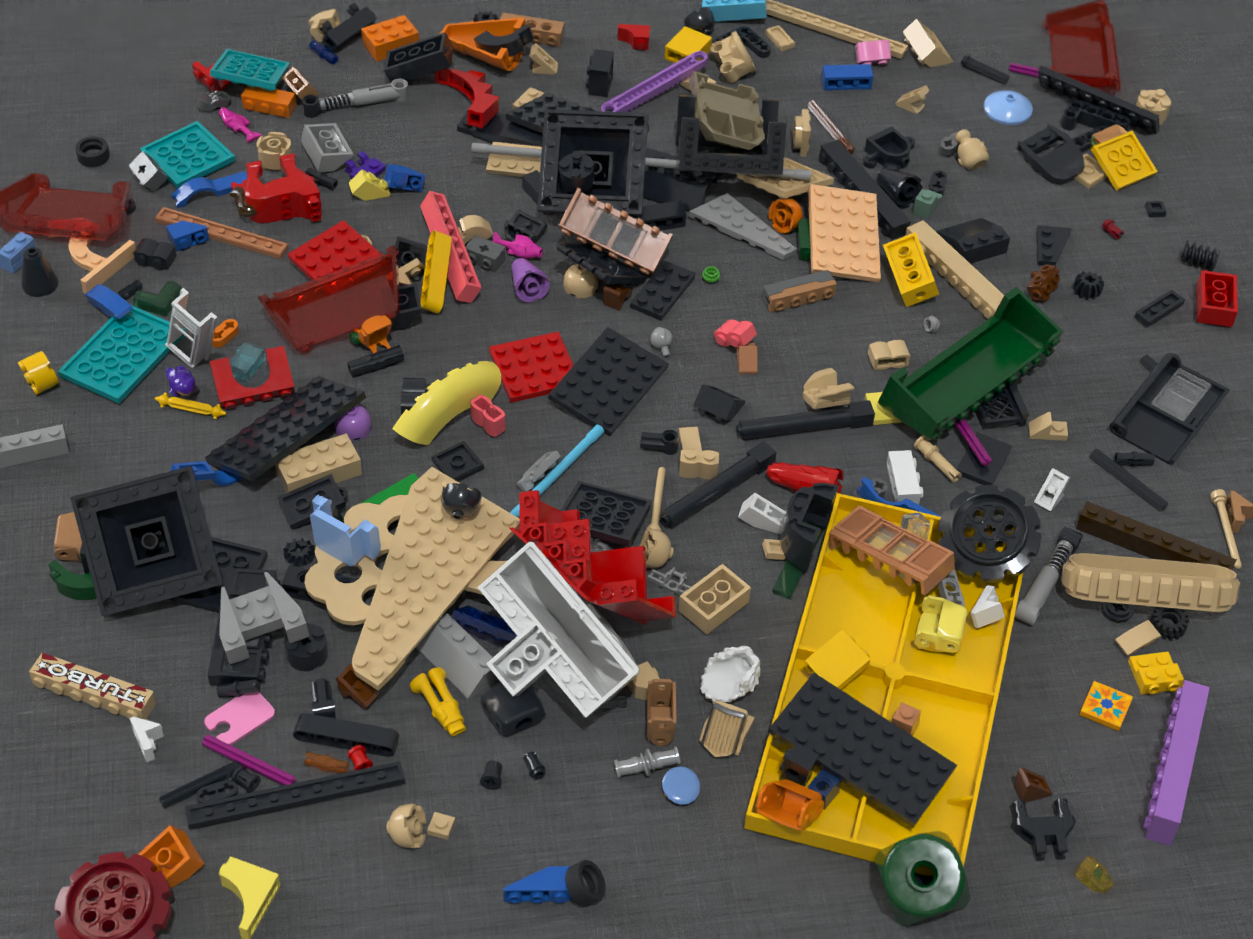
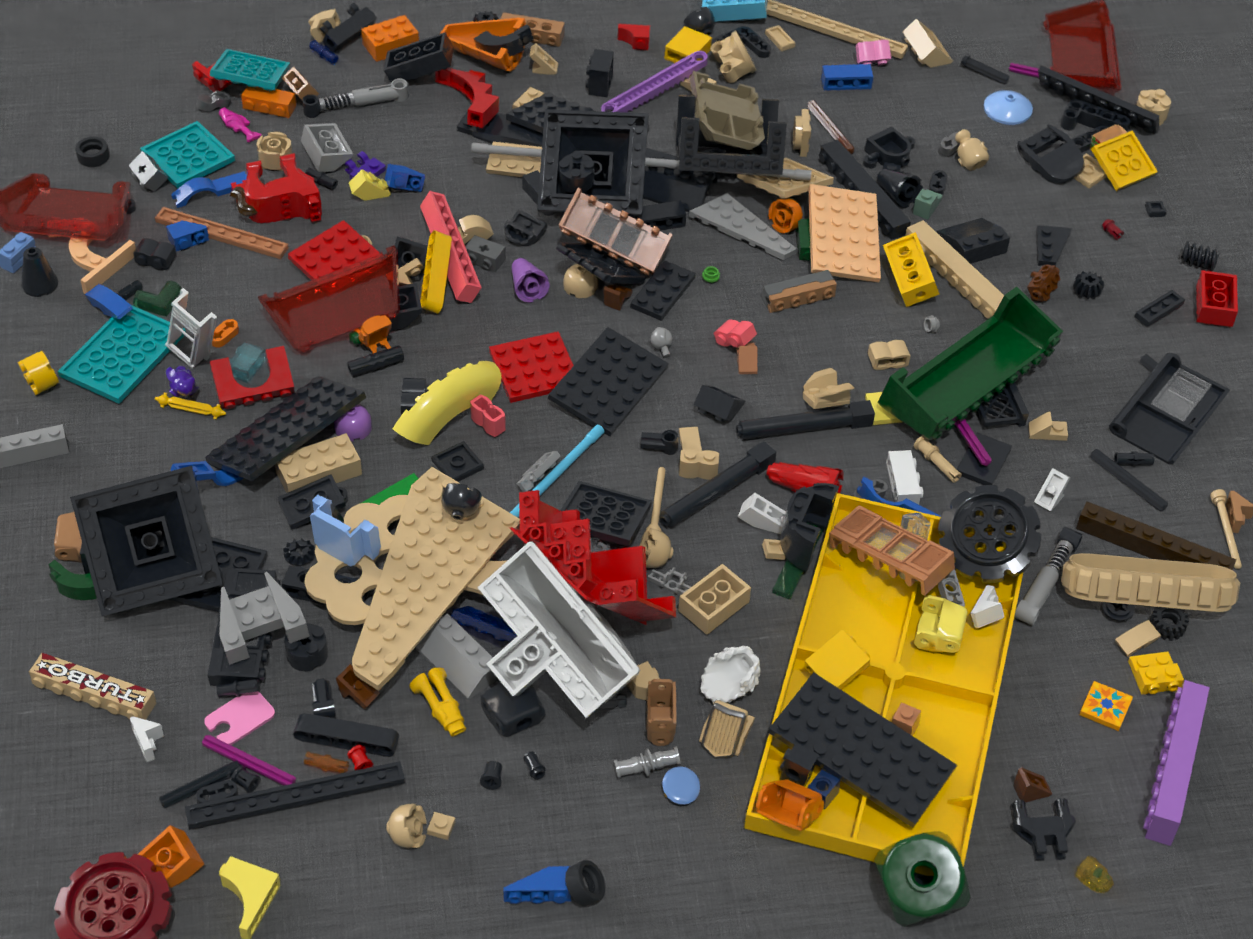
dark pink animal [492,232,543,259] -> none
tan slope [896,85,929,114] -> none

